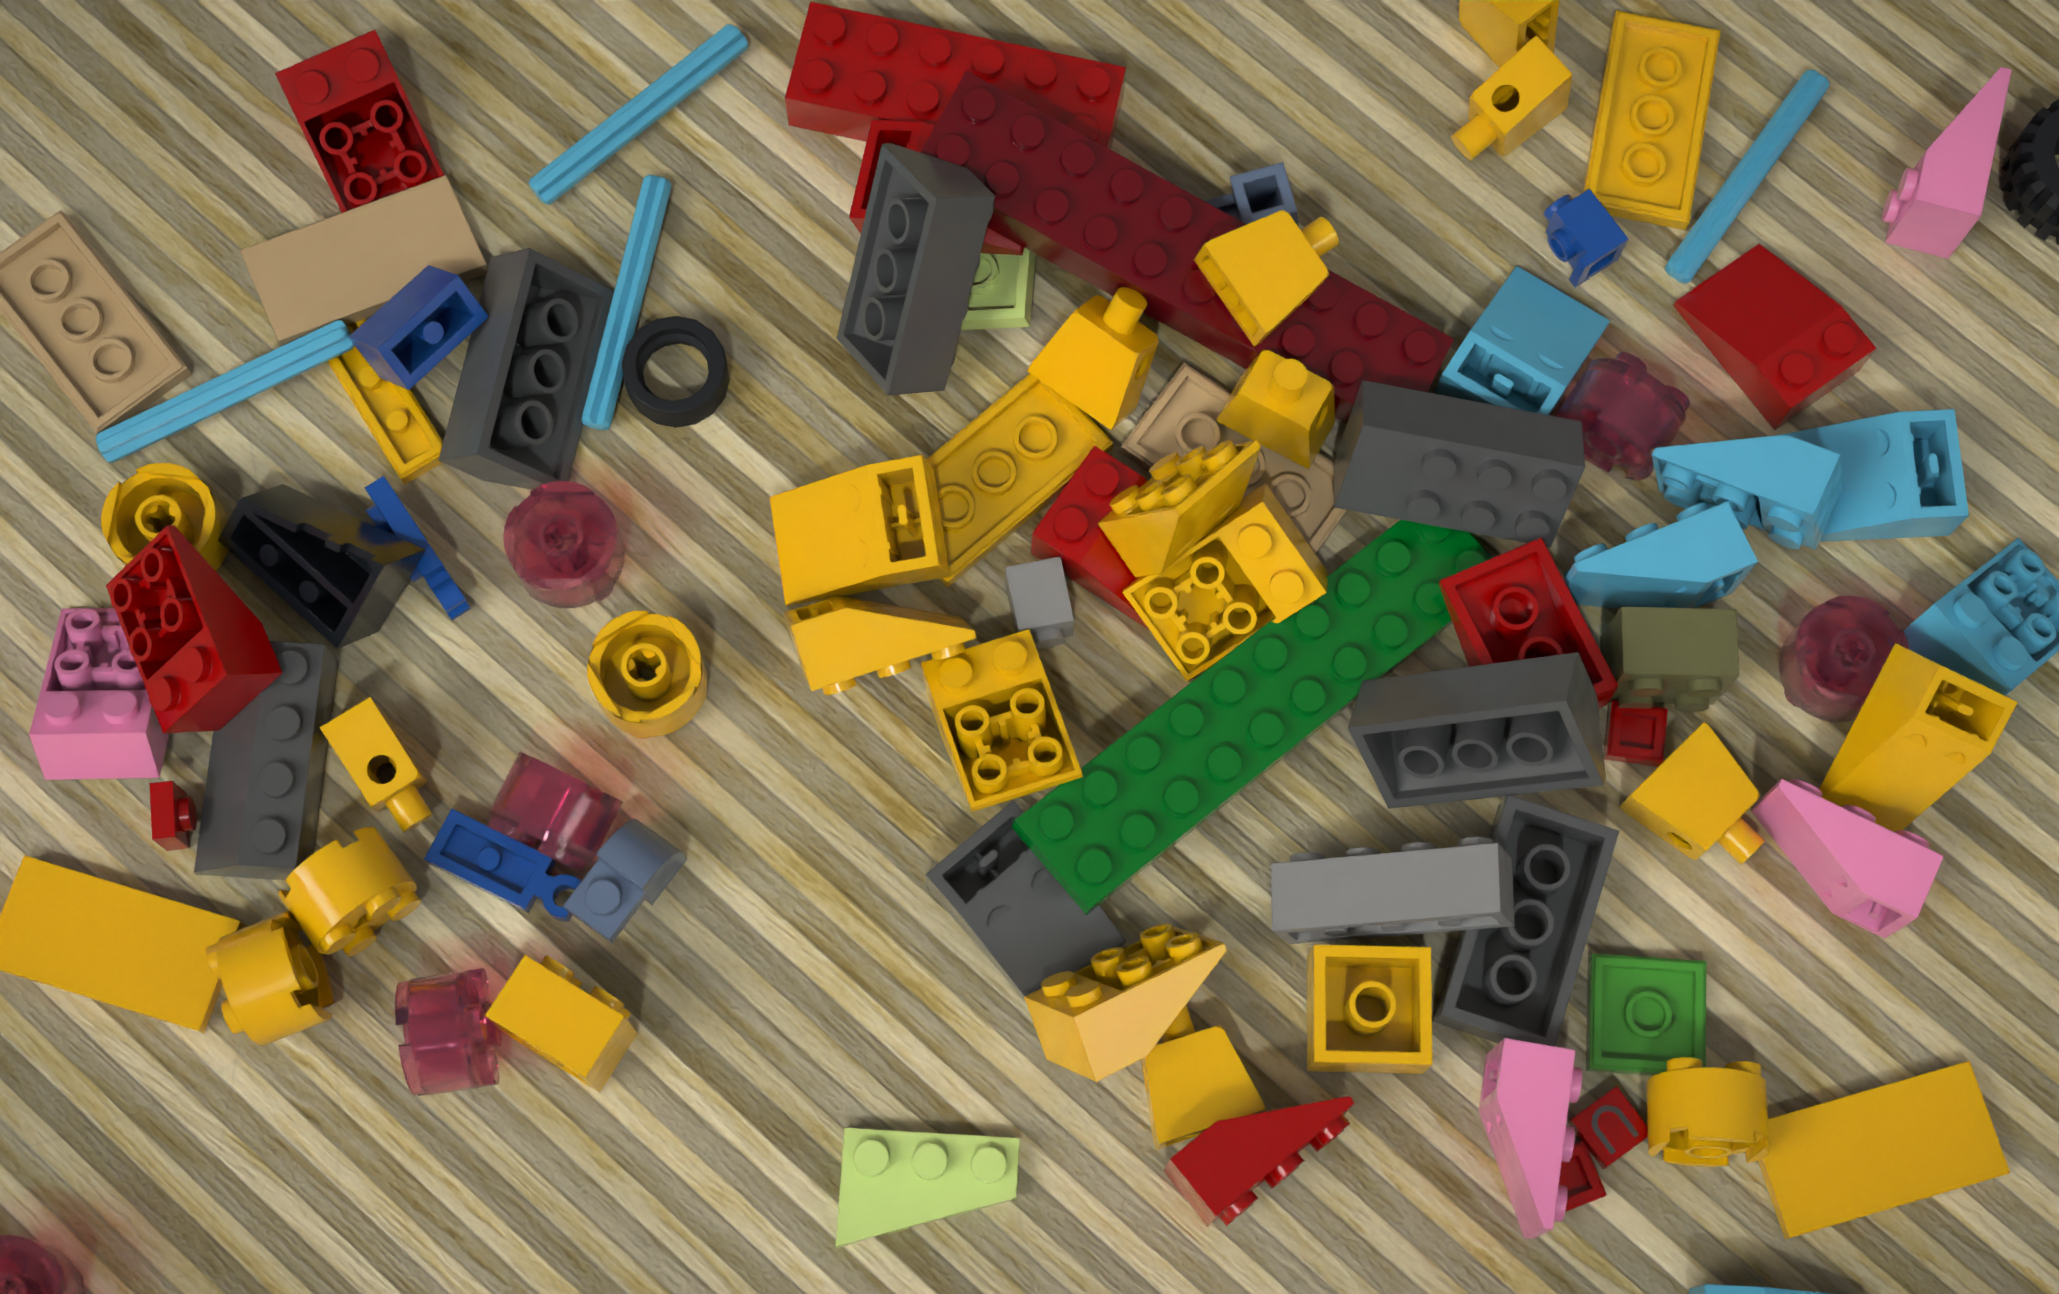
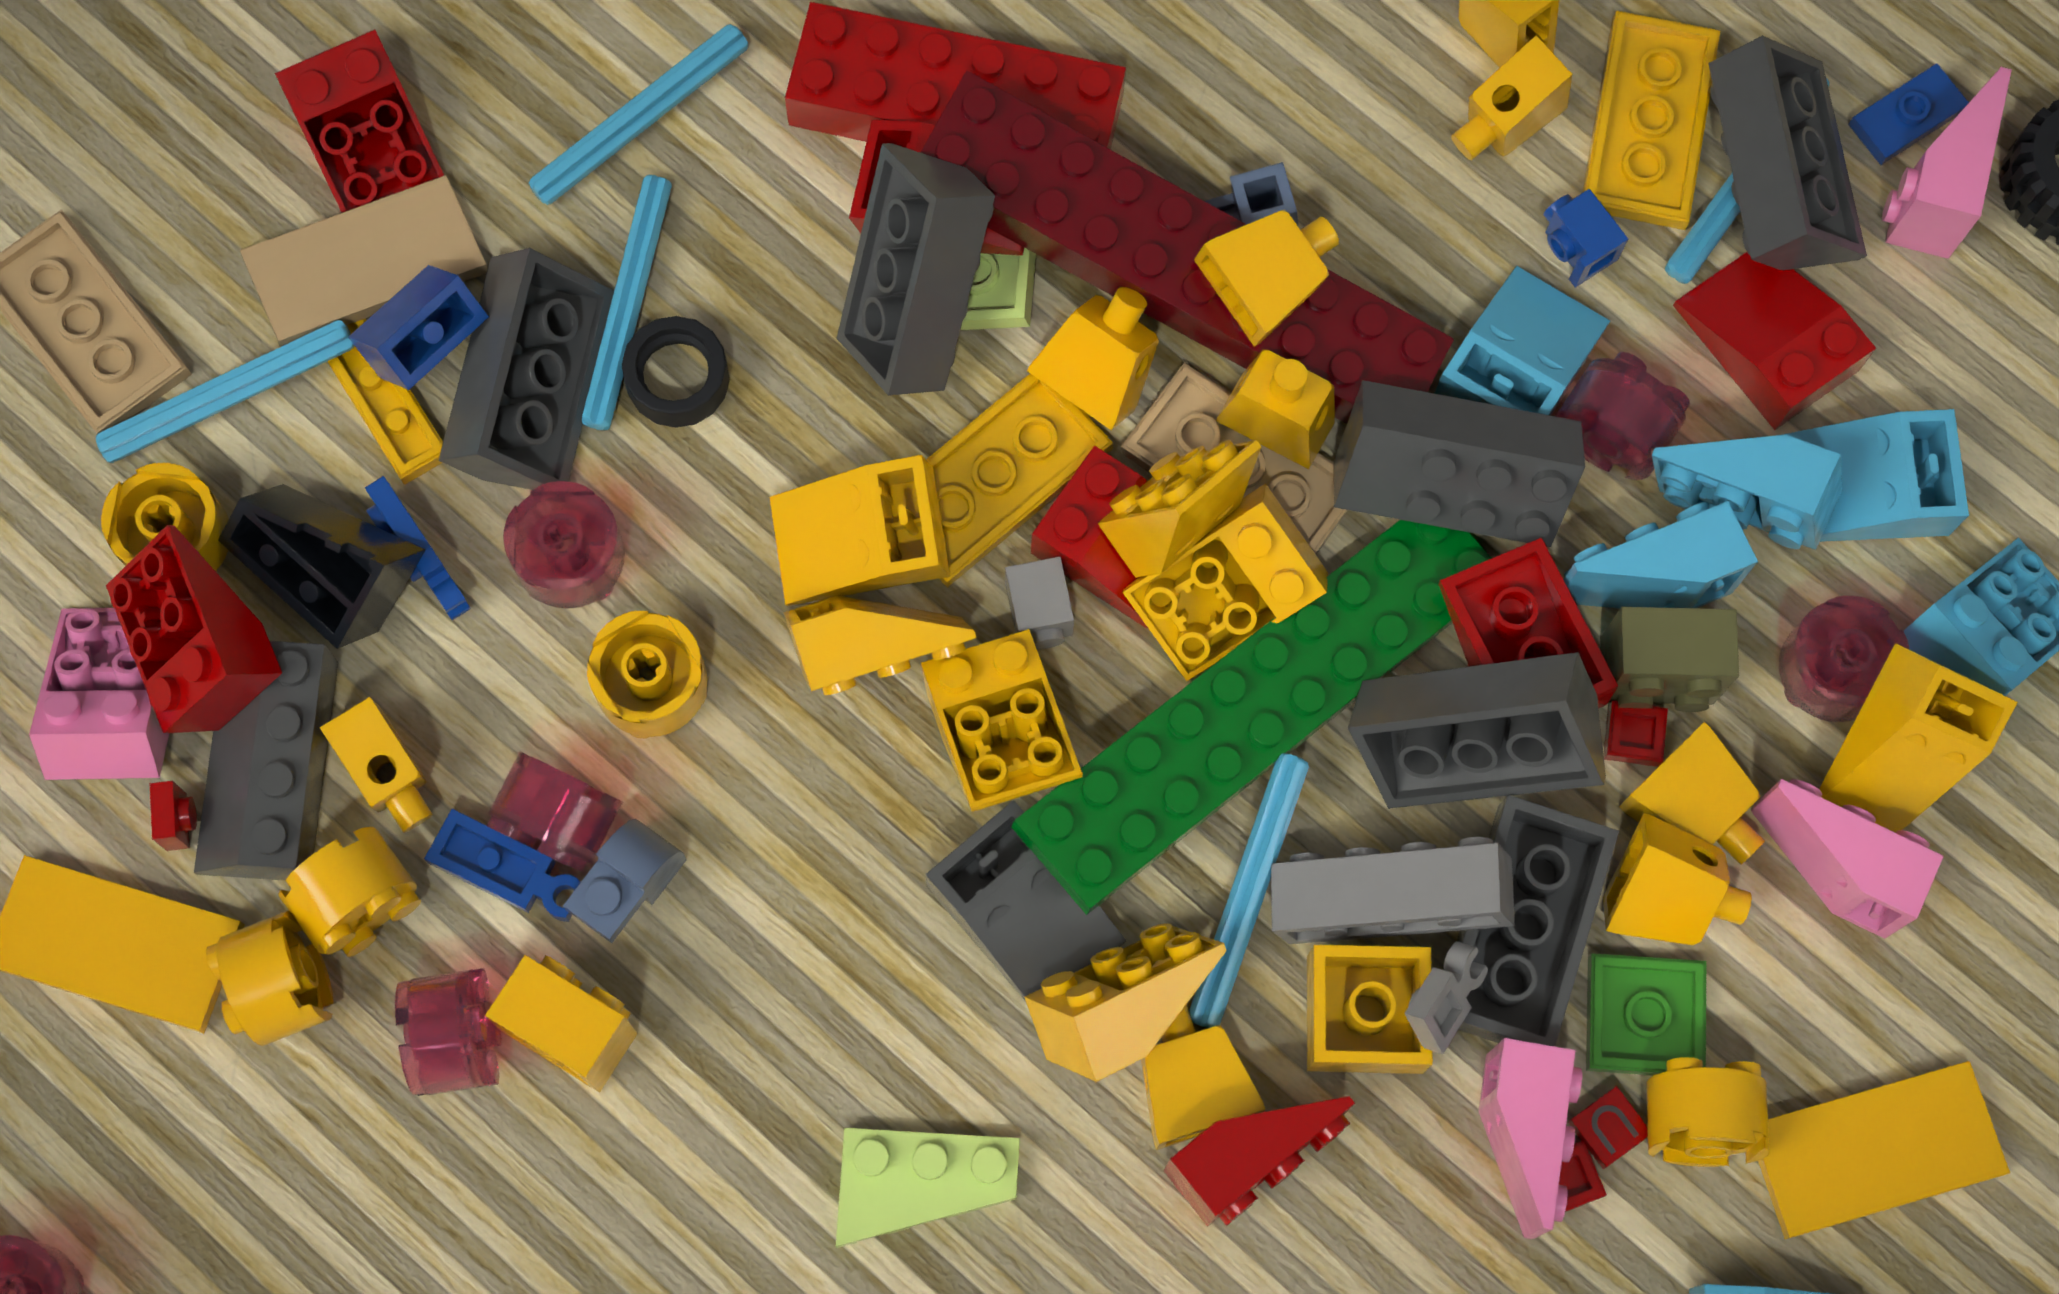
none -> medium azure axle [1189,753,1309,1028]
none -> light grey plate [1404,942,1488,1054]
none -> yellow torso [1603,813,1752,945]
none -> dark grey slope [1708,35,1867,270]
none -> blue plate [1848,63,1969,165]

